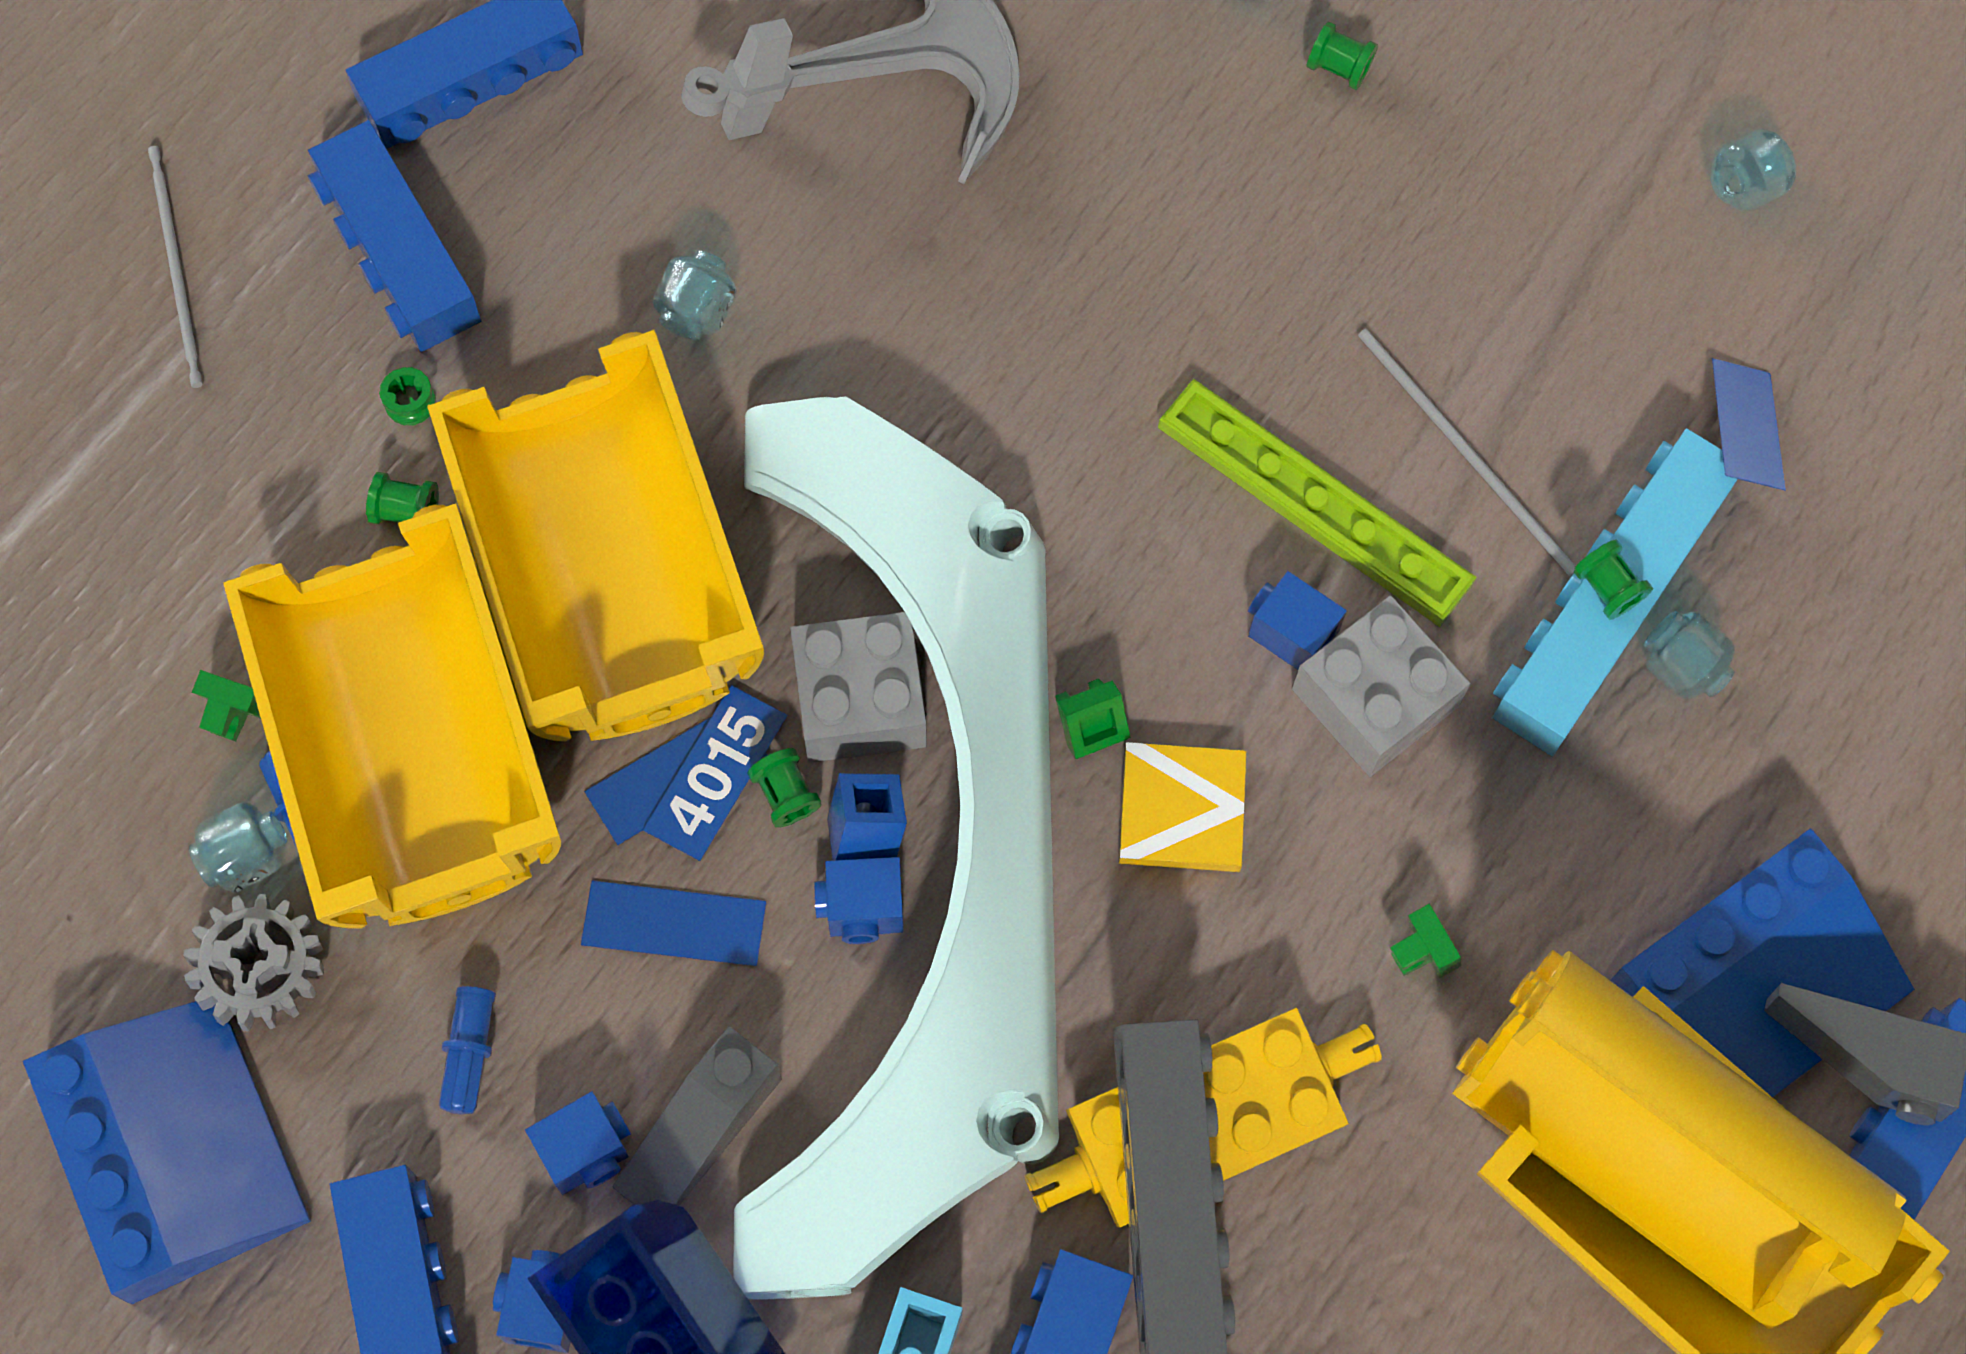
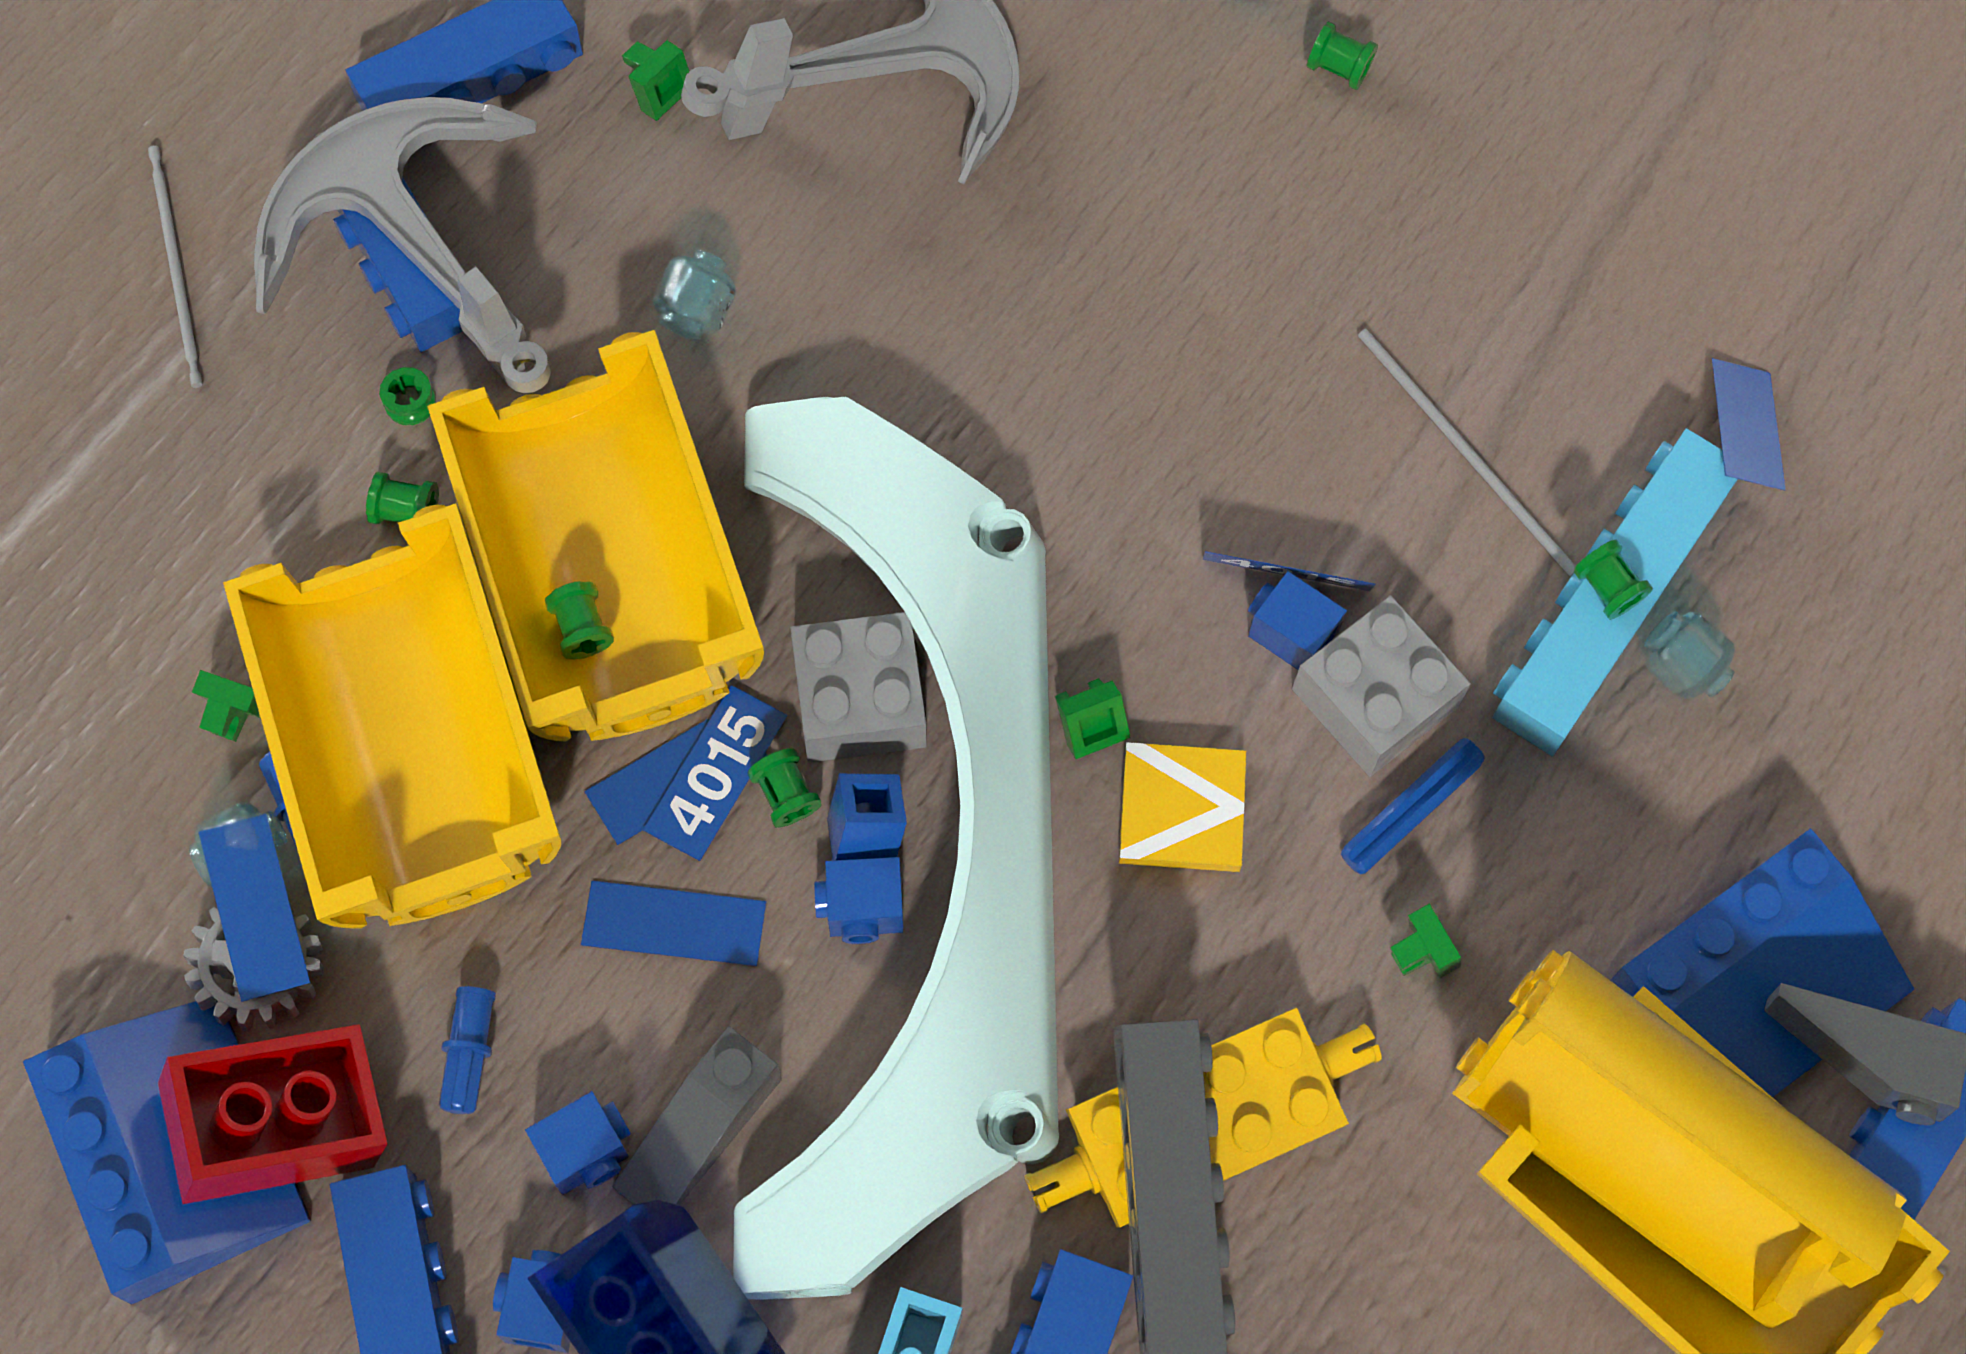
lime tile [1158,379,1477,627] -> none
clear light blue head [1711,129,1796,211] -> none
none -> red brick [158,1024,388,1204]
none -> blue sticker [198,814,310,1002]
none -> light grey piece [254,97,551,393]
none -> green bush [545,581,614,659]
none -> green tile [622,40,690,121]
none -> blue sticker [1203,551,1376,592]
none -> blue axle [1341,738,1485,874]

